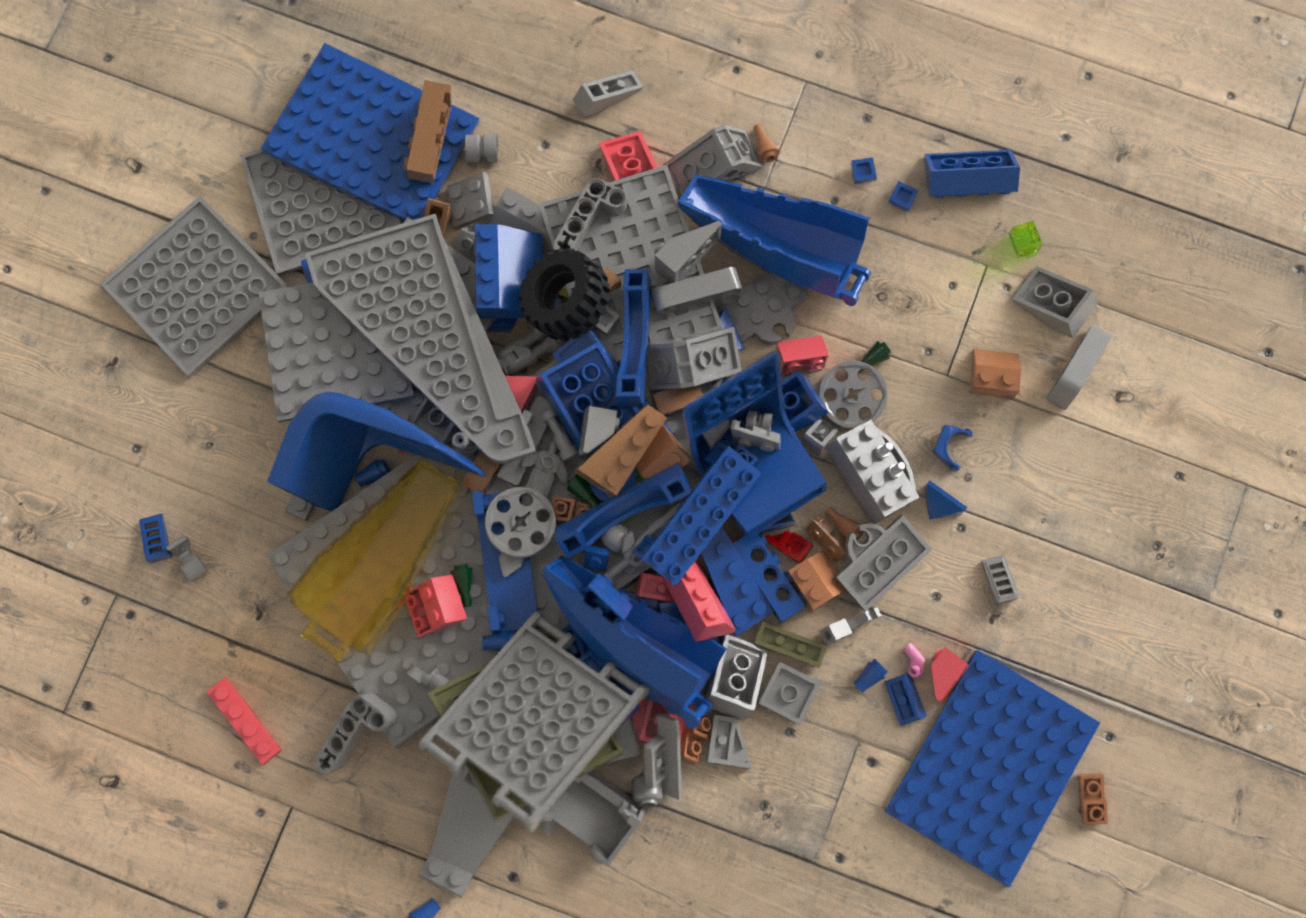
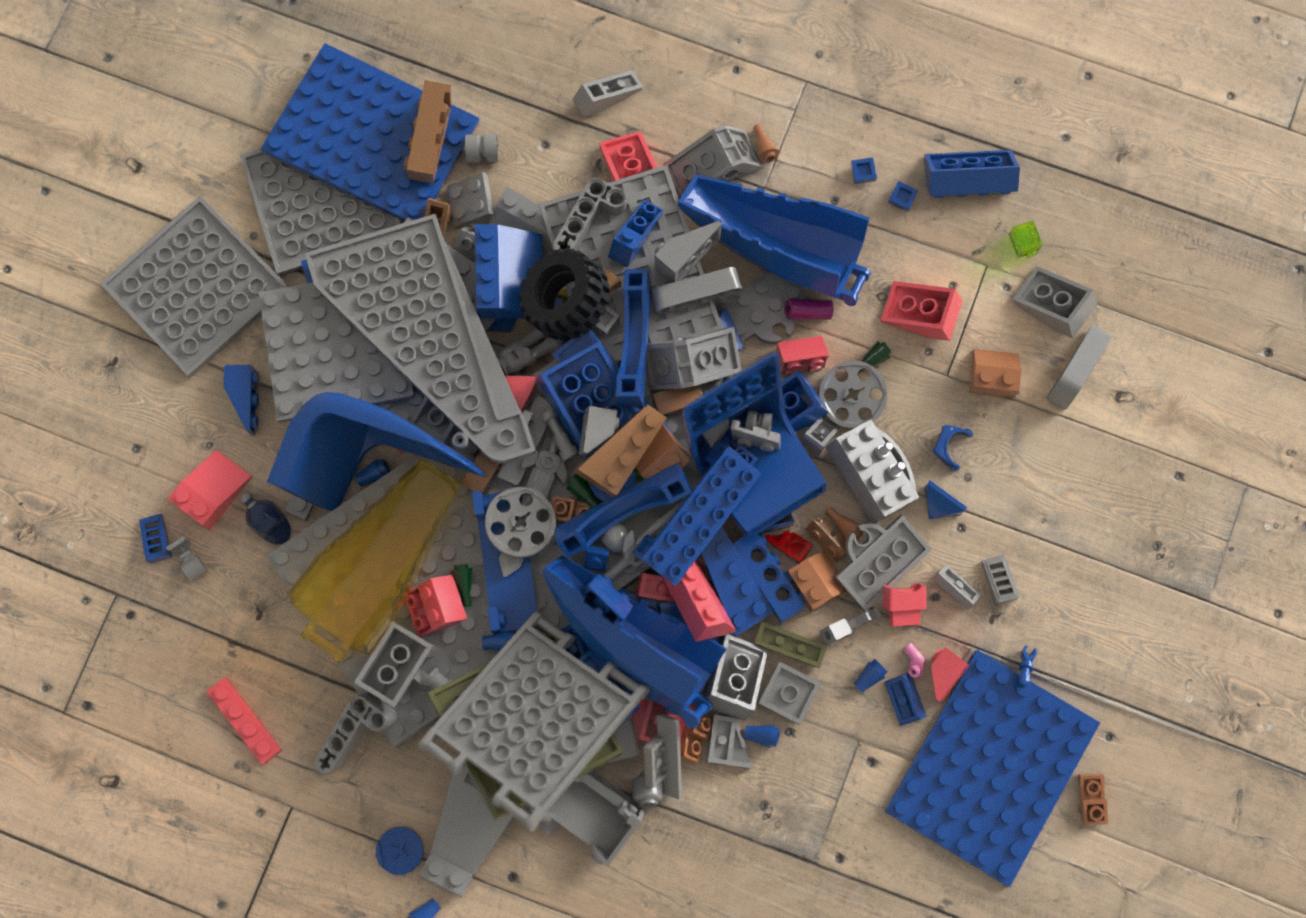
none -> coral slope [168,450,252,530]
none -> blue slope [224,365,260,436]
none -> dark blue hair [240,492,291,544]
none -> light grey slope [354,621,433,708]
none -> blue tile [376,827,424,875]
none -> blue slope [608,200,664,268]
none -> blue cone [744,725,780,748]
none -> magenta piece [784,299,834,320]
none -> coral slope [880,281,963,341]
none -> coral piece [883,583,926,626]
none -> light grey plate [933,564,981,610]
none -> blue piece [1017,645,1037,688]

